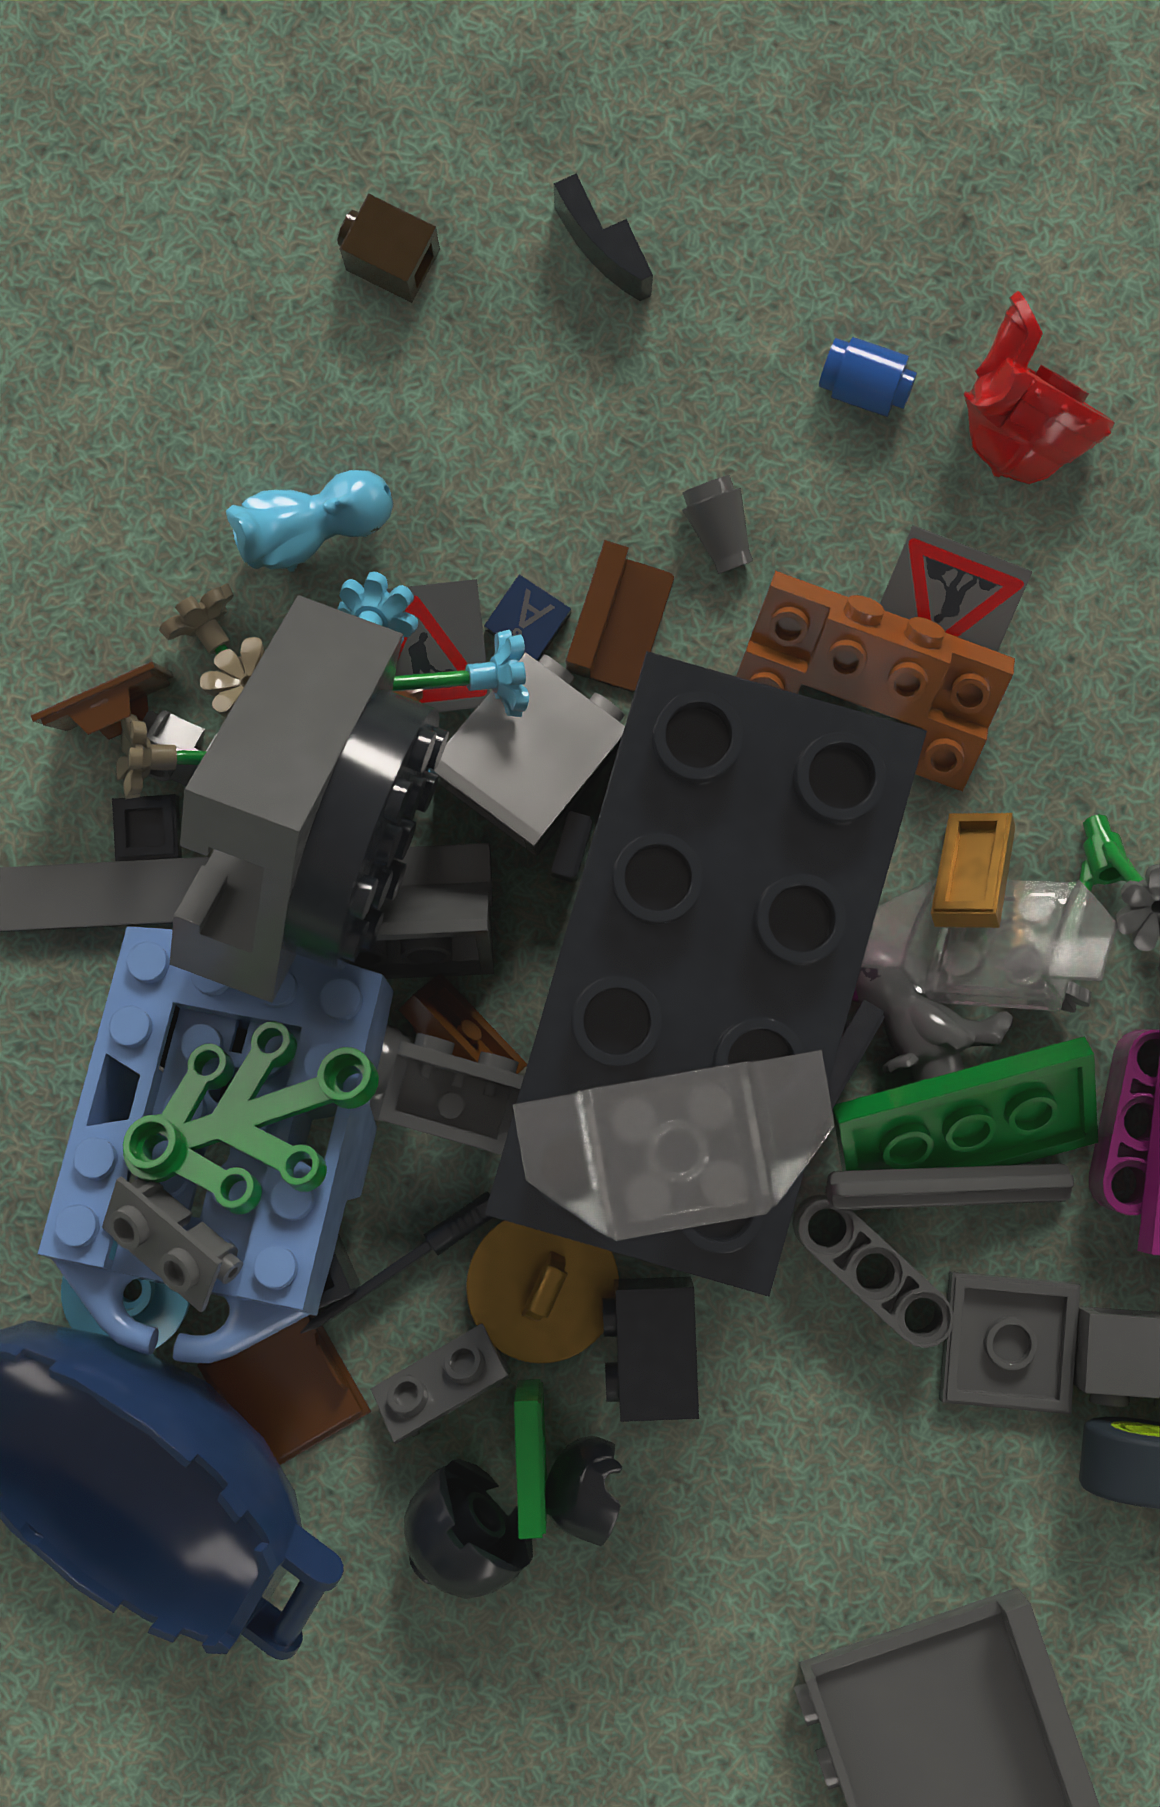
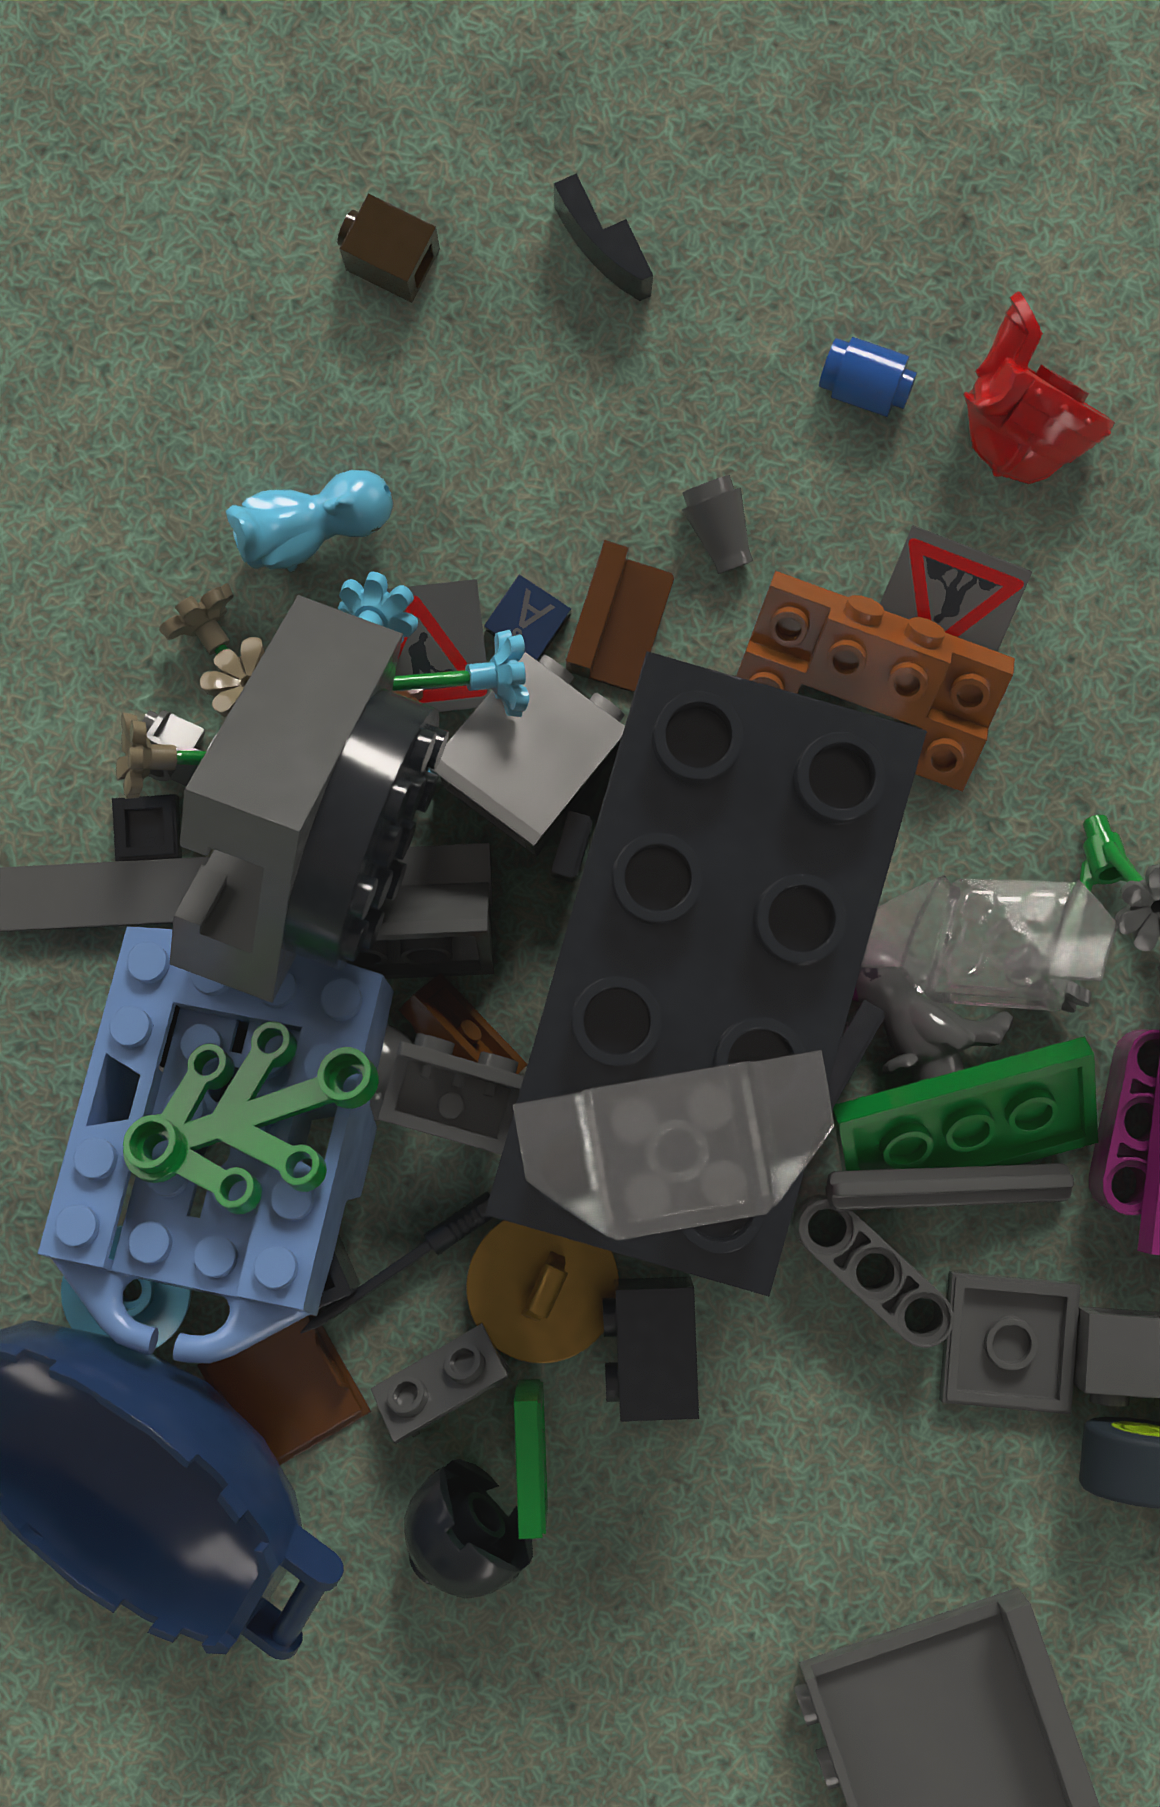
reddish brown piece [31,662,174,740] -> none
dark grey hinge [102,1176,243,1312] -> none
black hair [545,1436,622,1546] -> none
pearl gold tile [931,813,1016,928] -> none

